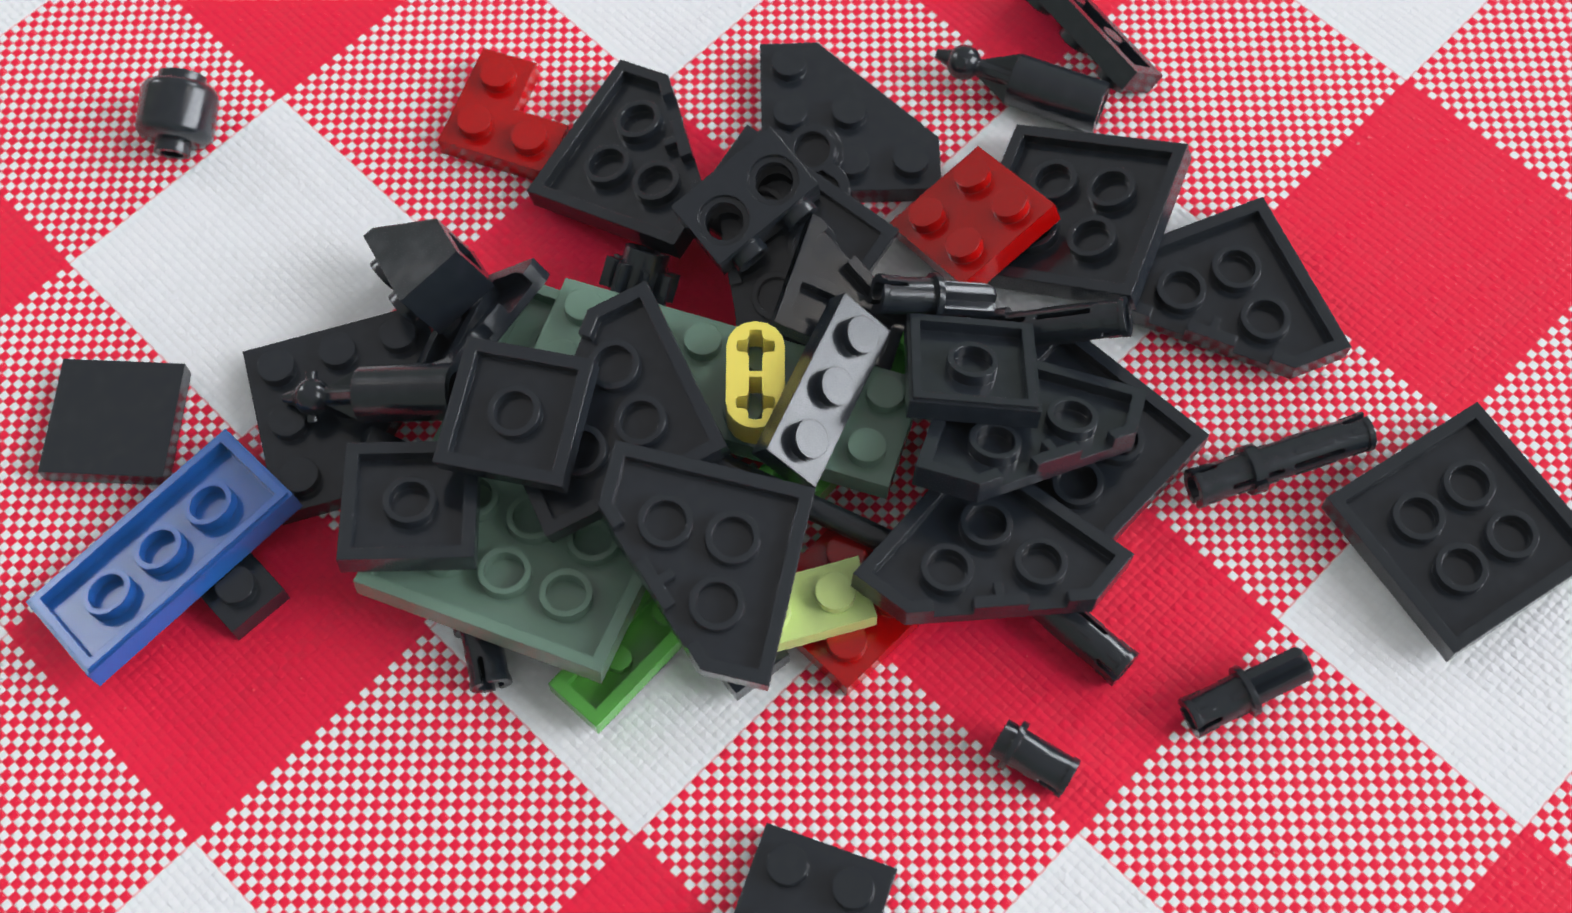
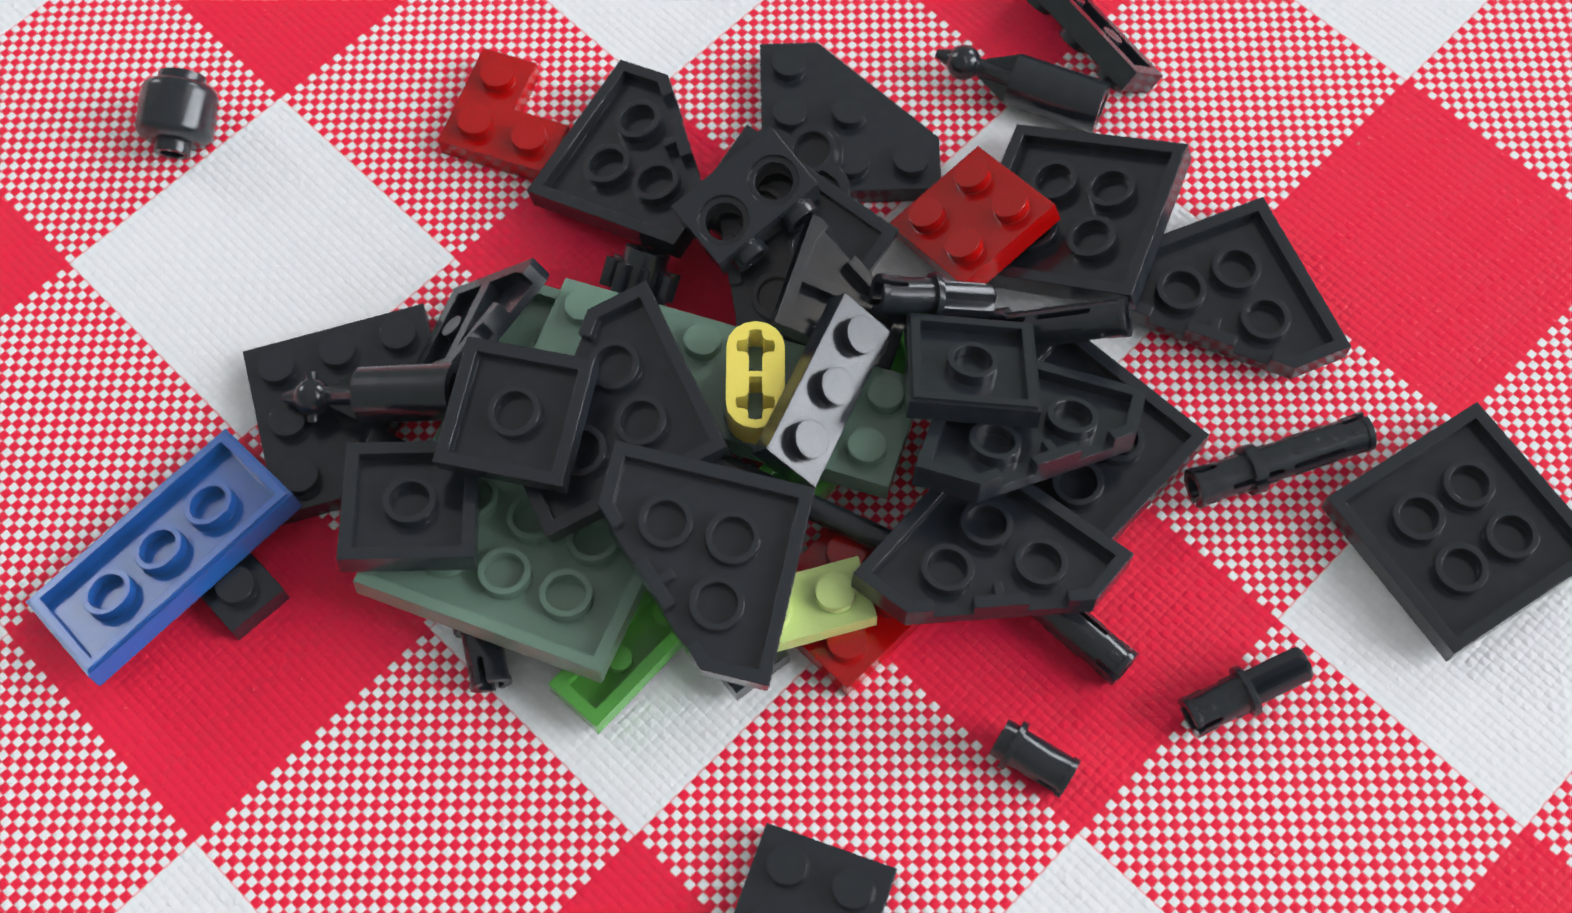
black tile [38,359,191,485] -> none
black slope [363,219,495,335] -> none

